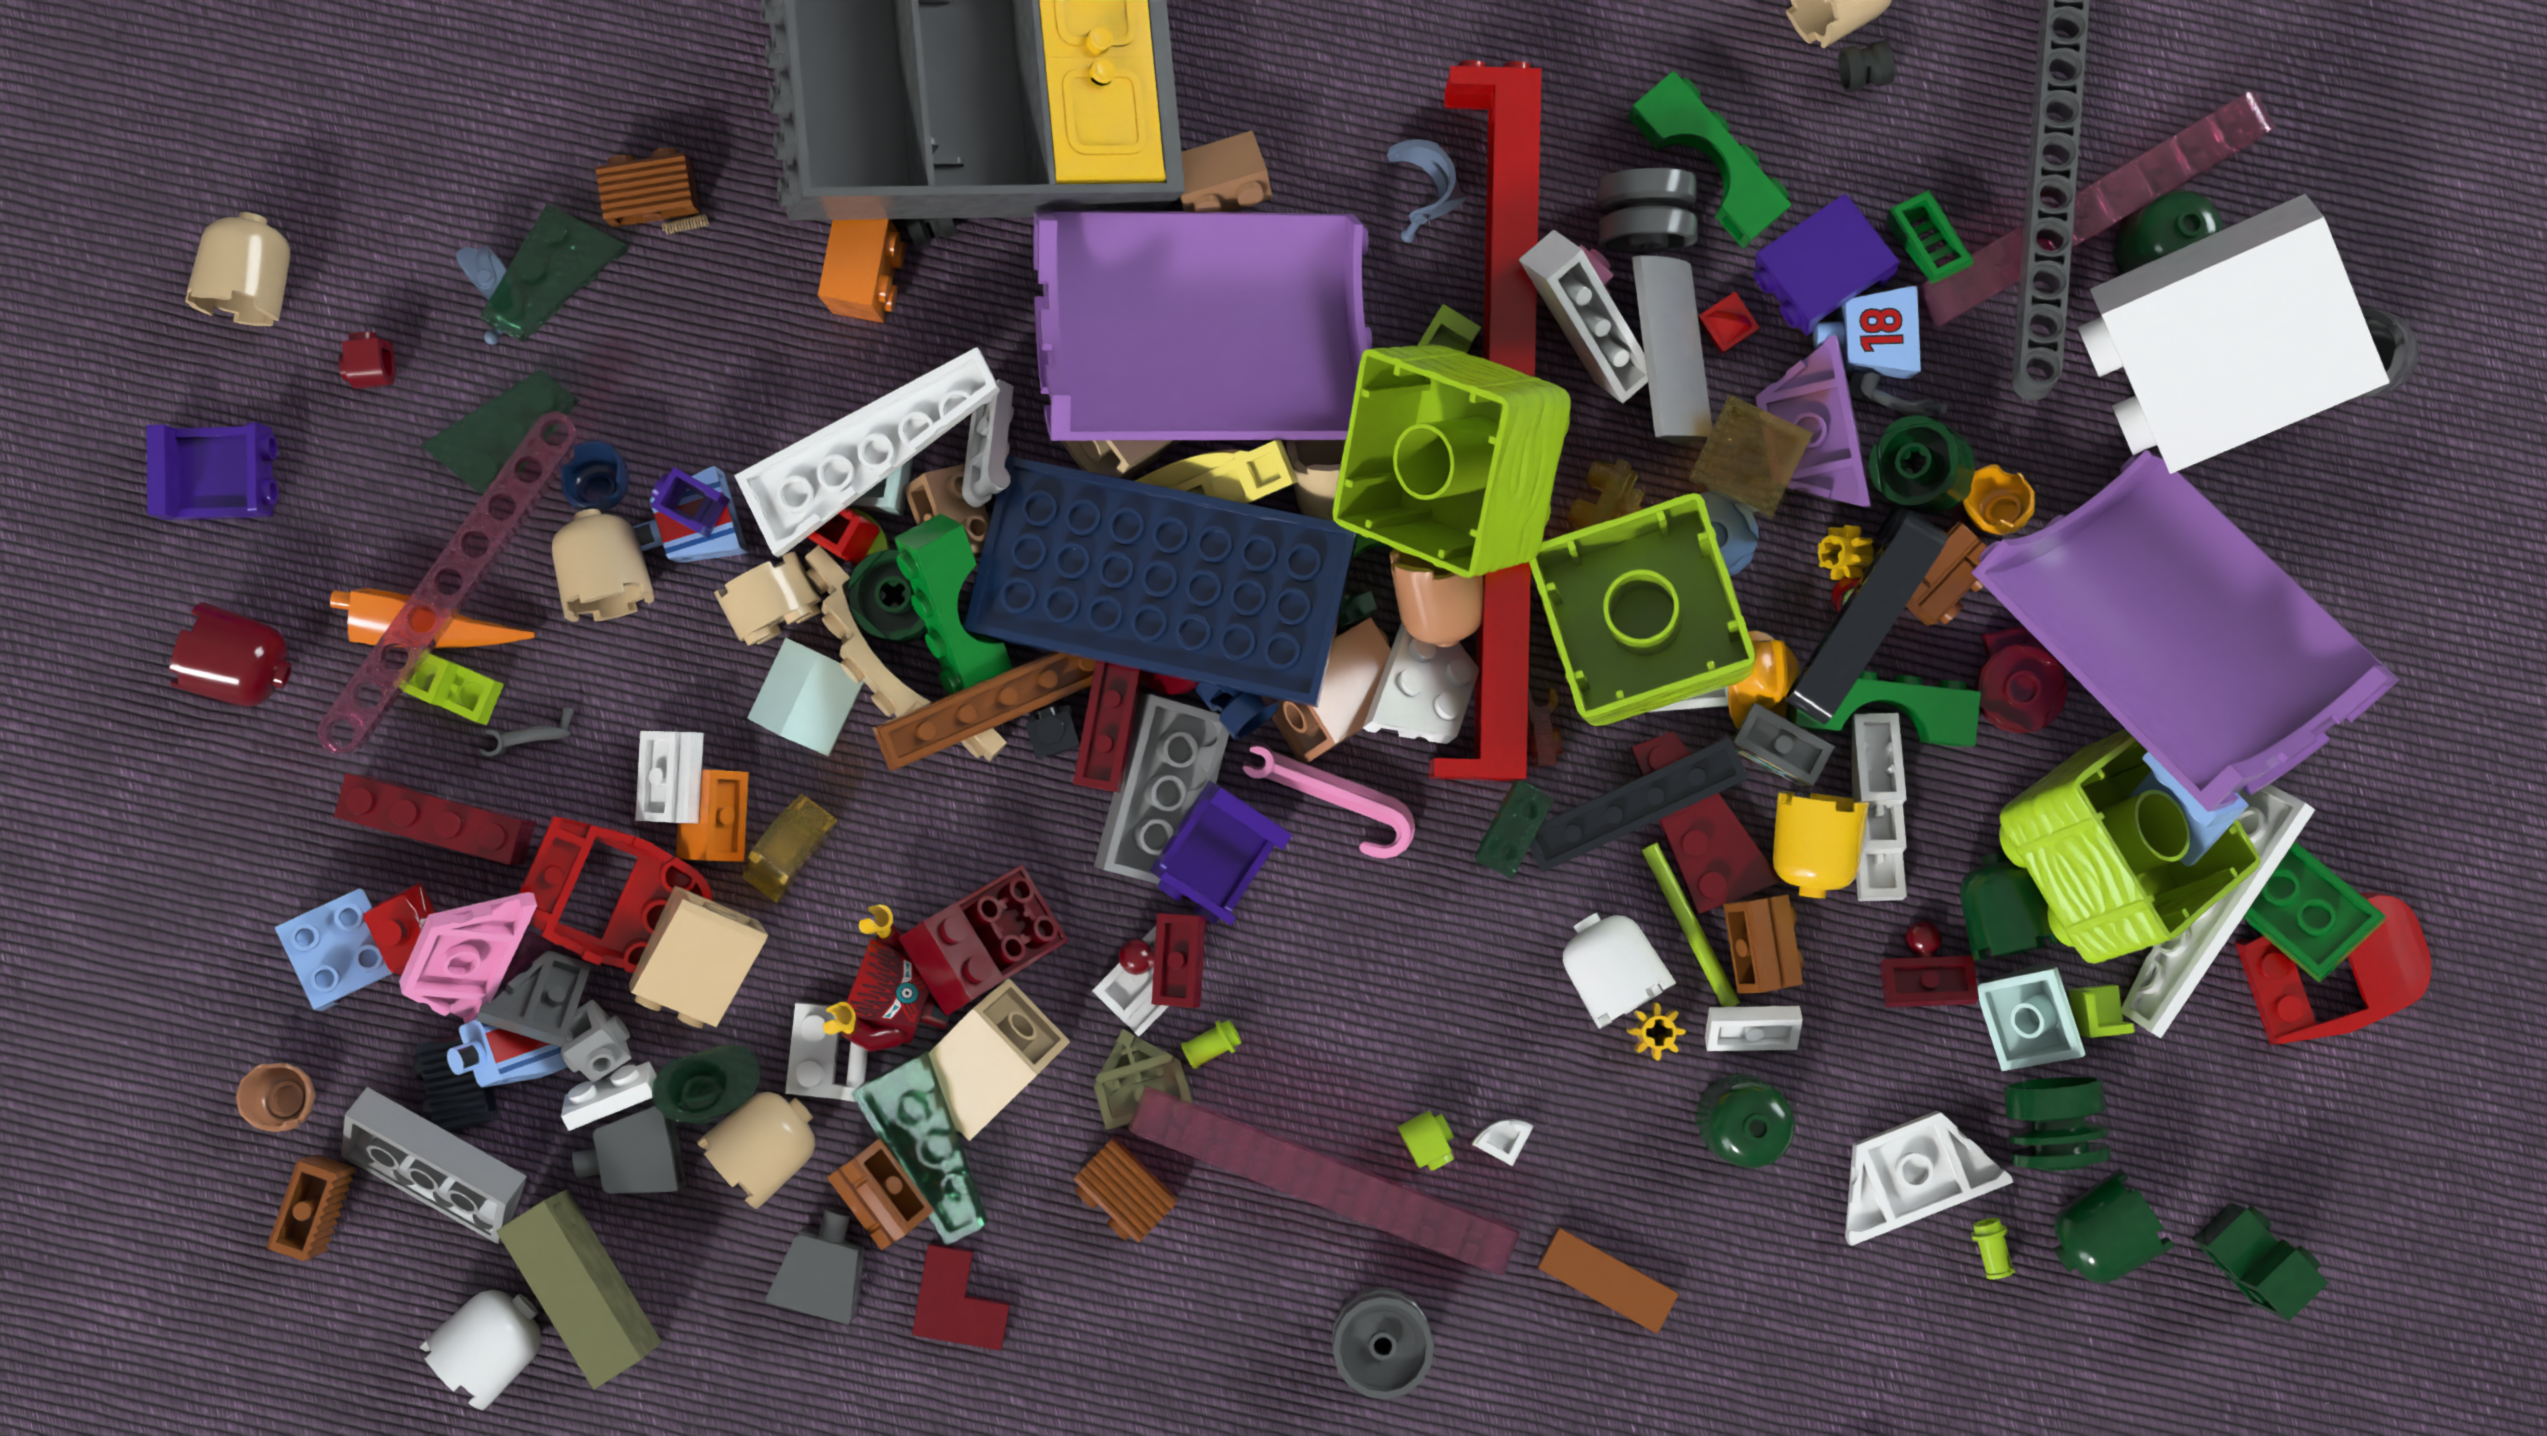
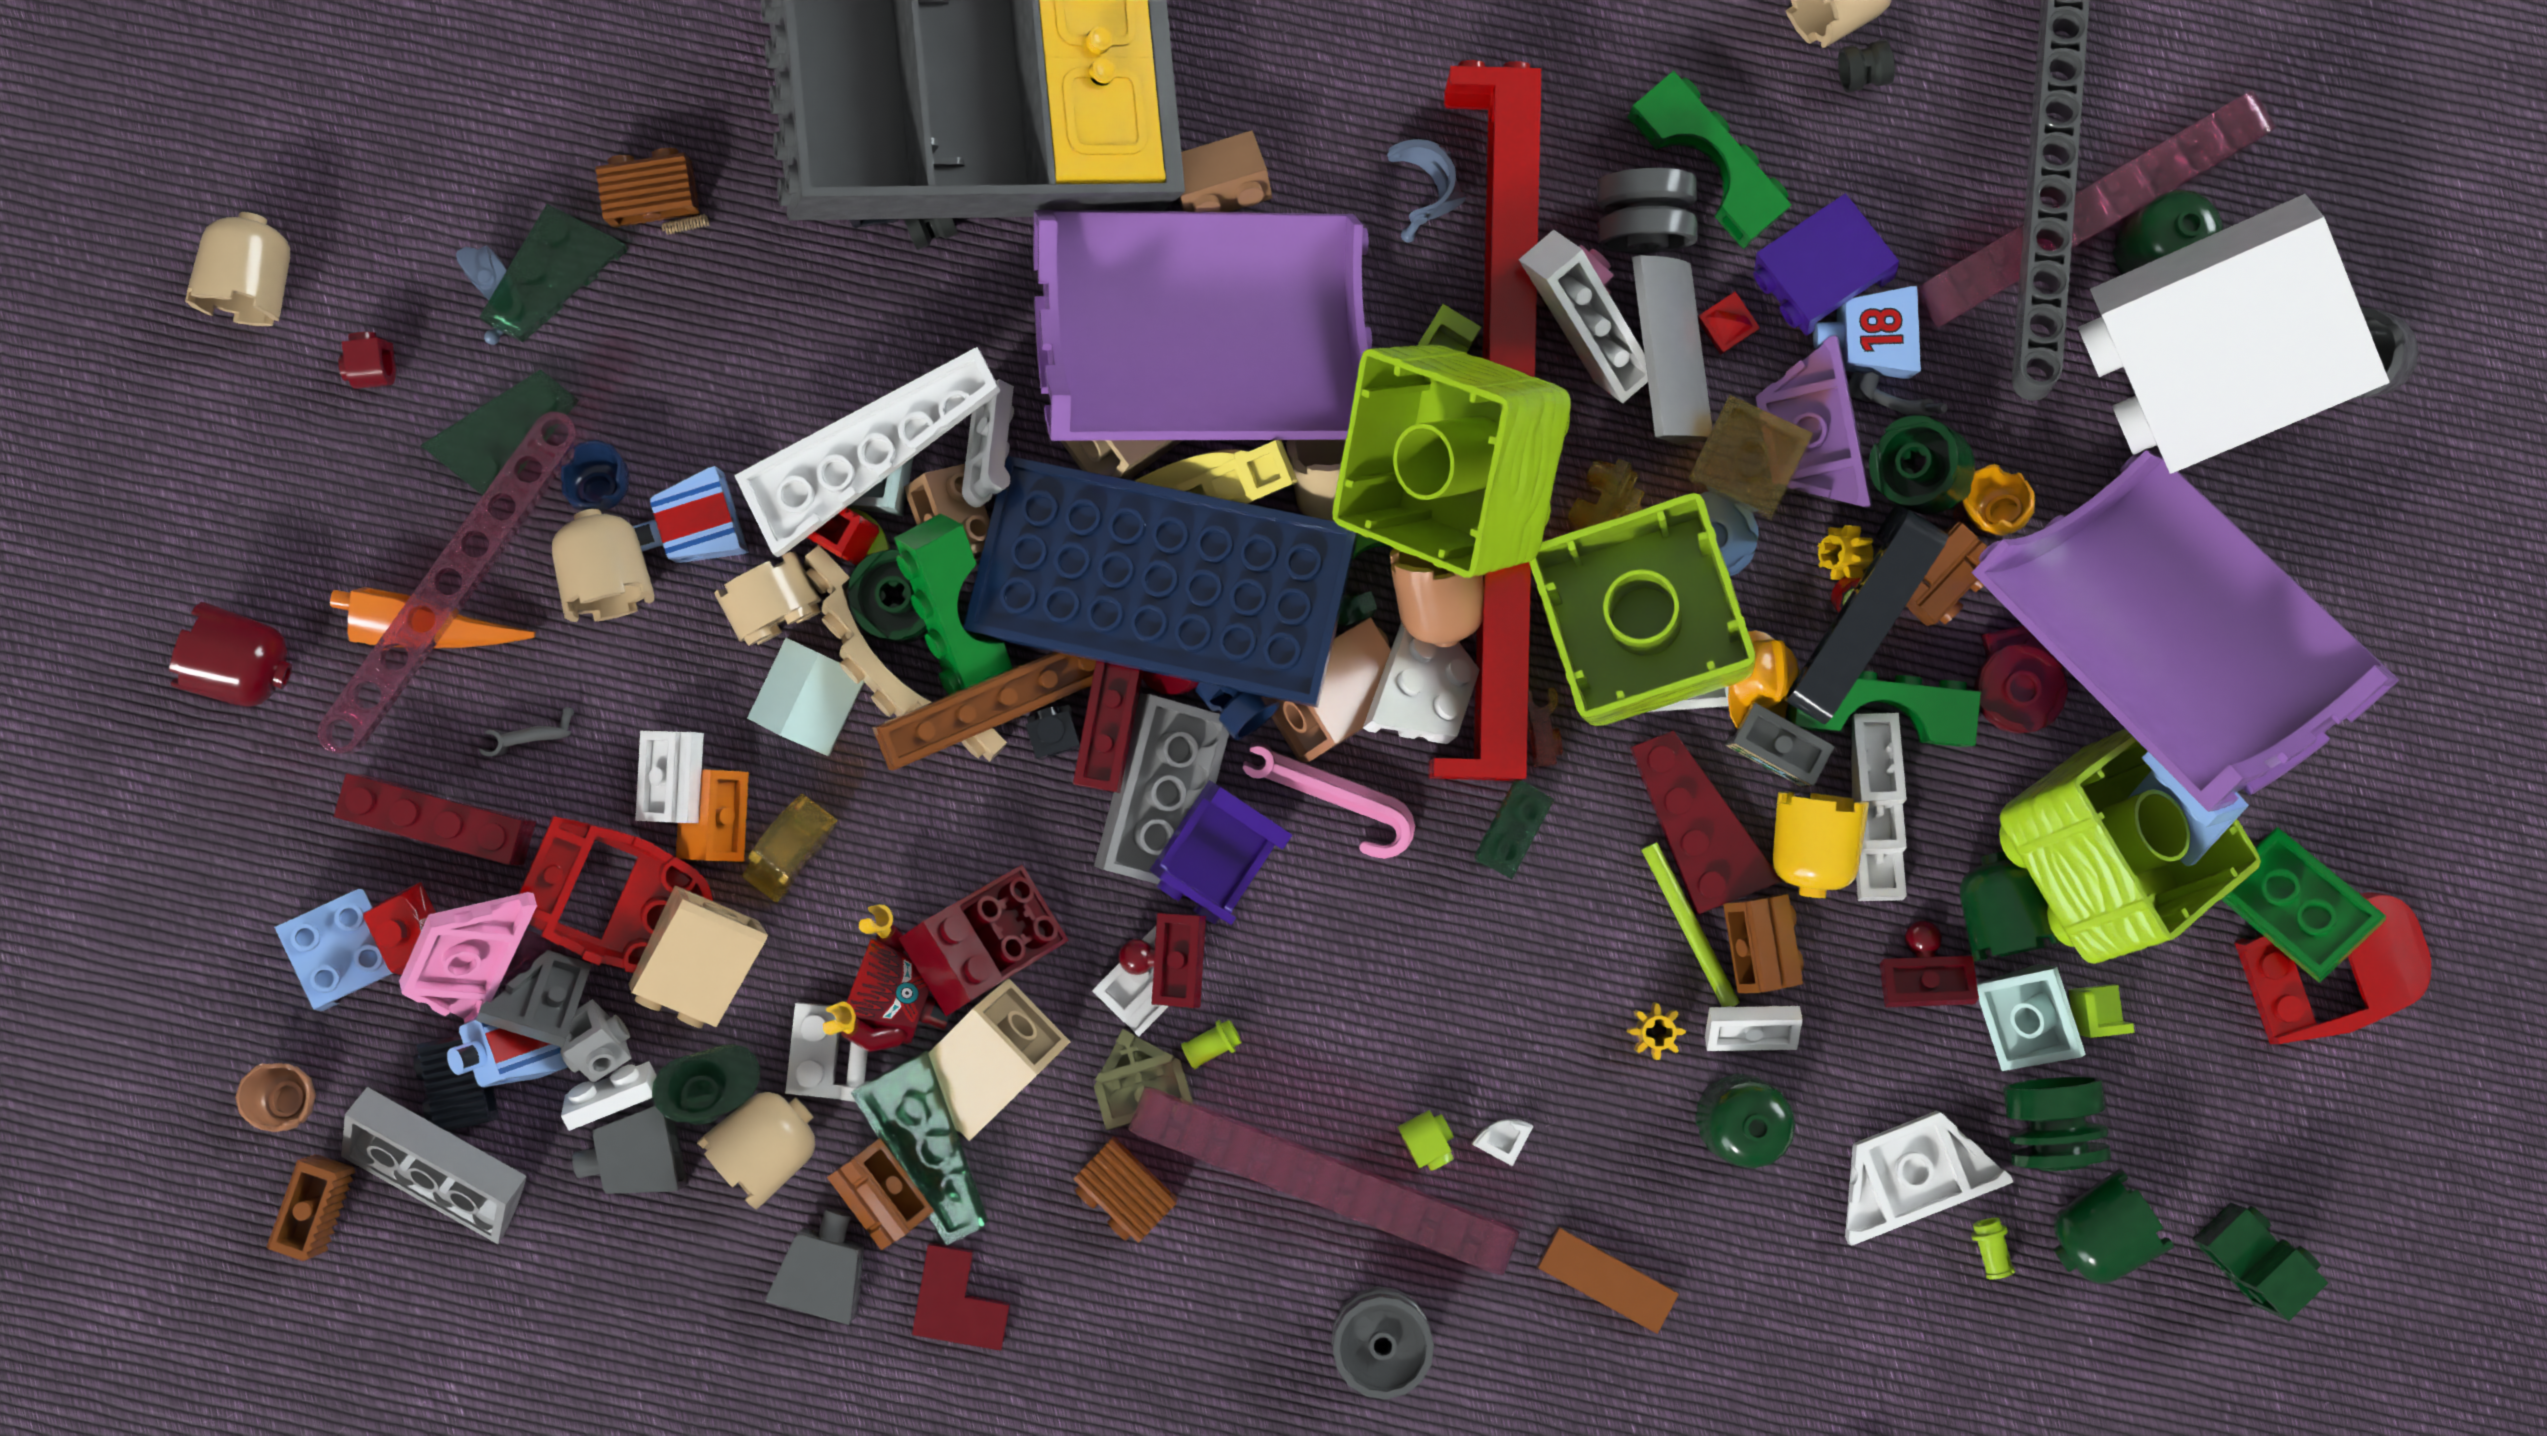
dark purple panel [146,422,278,520] -> none
lime slope [396,647,504,725] -> none
white cylinder [420,1290,542,1410] -> none
olive brick [496,1189,662,1390] -> none
dark purple window [651,467,730,538] -> none
orange brick [818,219,906,323] -> none
black plate [1523,737,1749,873] -> none
white cylinder [1563,913,1676,1029] -> none
green slope [1886,190,1974,284] -> none
white wing [2121,784,2315,1038] -> none

